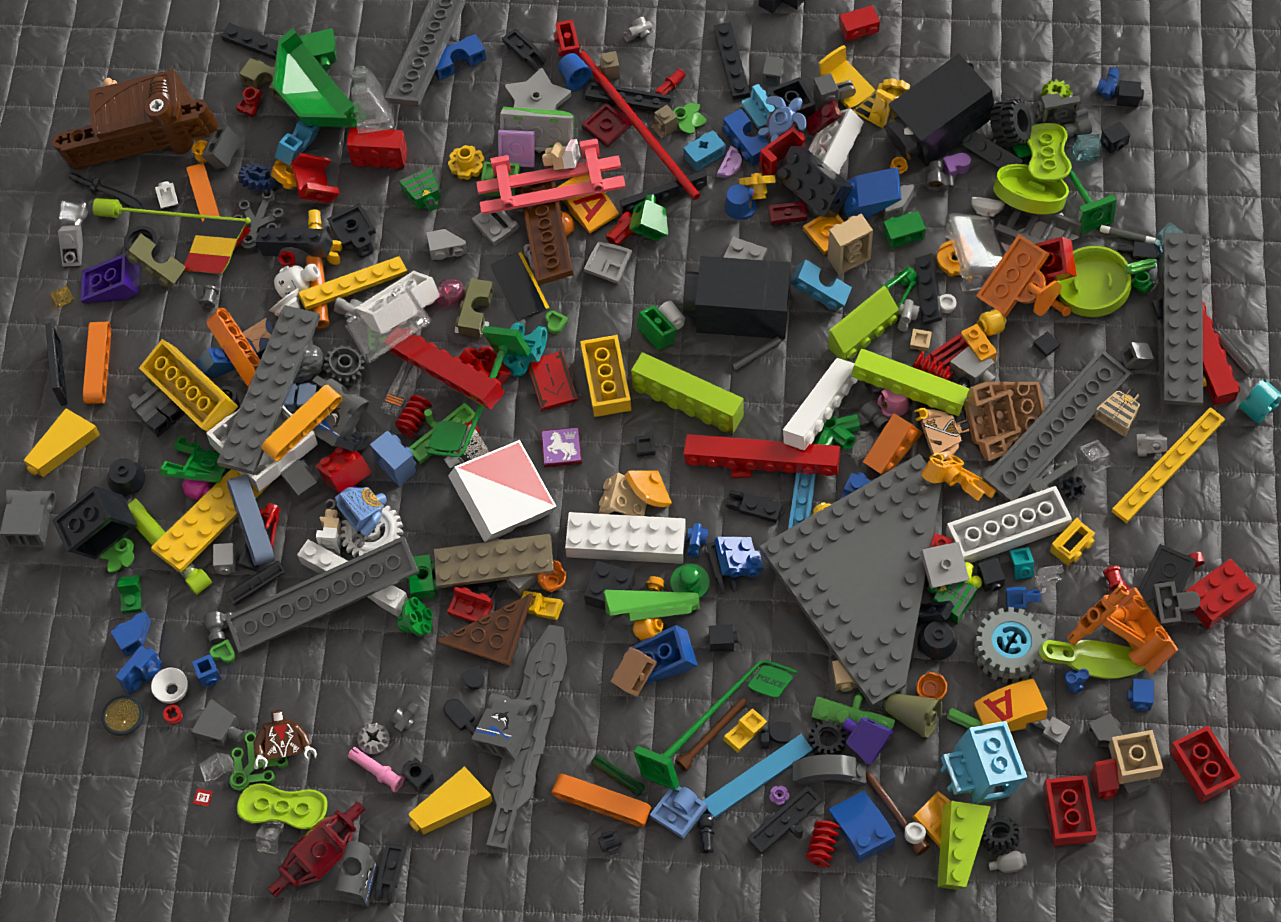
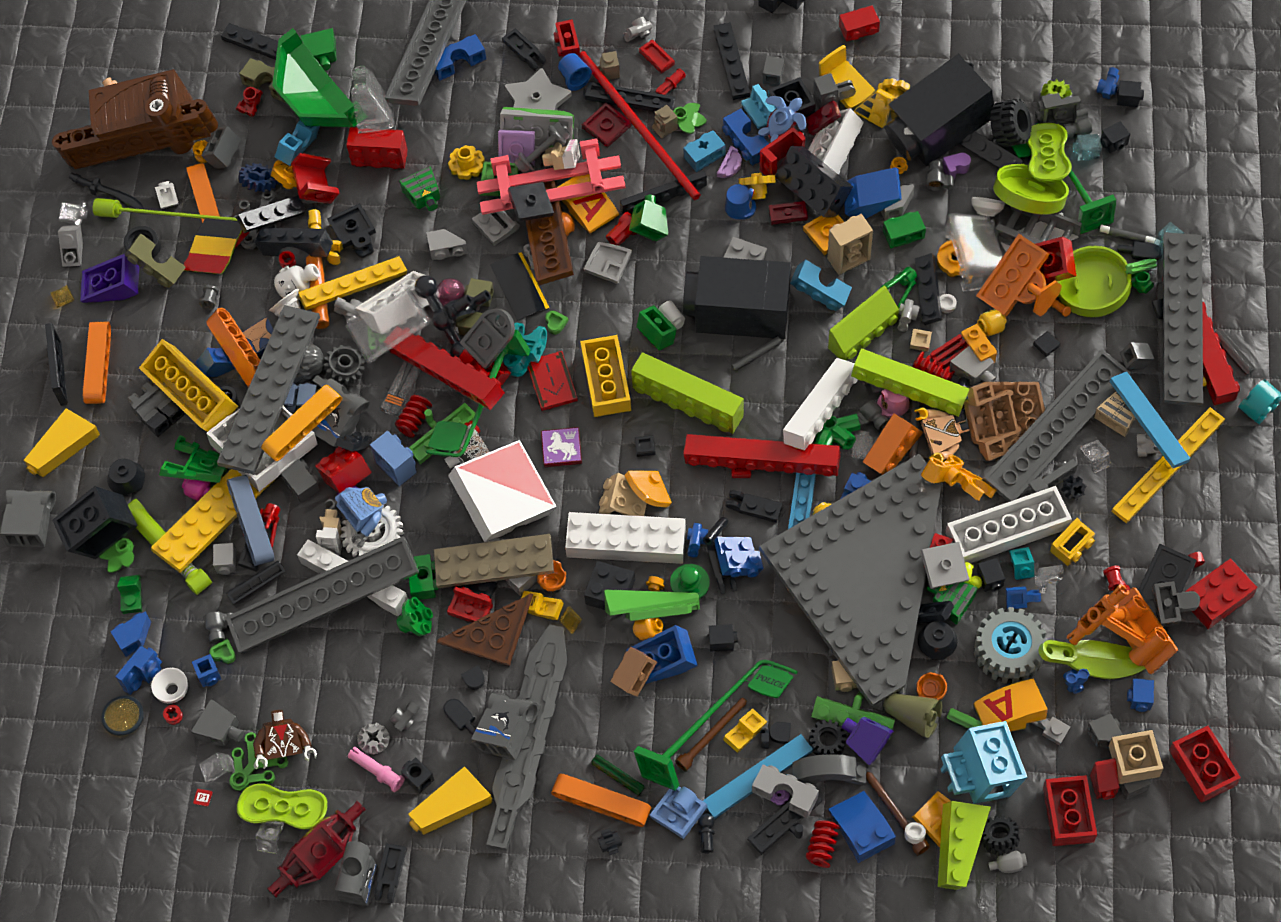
none -> plate [236,195,306,233]
none -> black connector [414,275,491,358]
none -> dark grey tile [460,309,515,369]
none -> black plate [507,182,554,222]
none -> dark grey piece [514,122,571,173]
none -> clear yellow slope [559,606,582,634]
none -> red tile [639,39,675,74]
none -> black piece [703,517,728,545]
none -> light grey arch [752,765,819,818]
none -> dark azure tile [1110,372,1191,469]

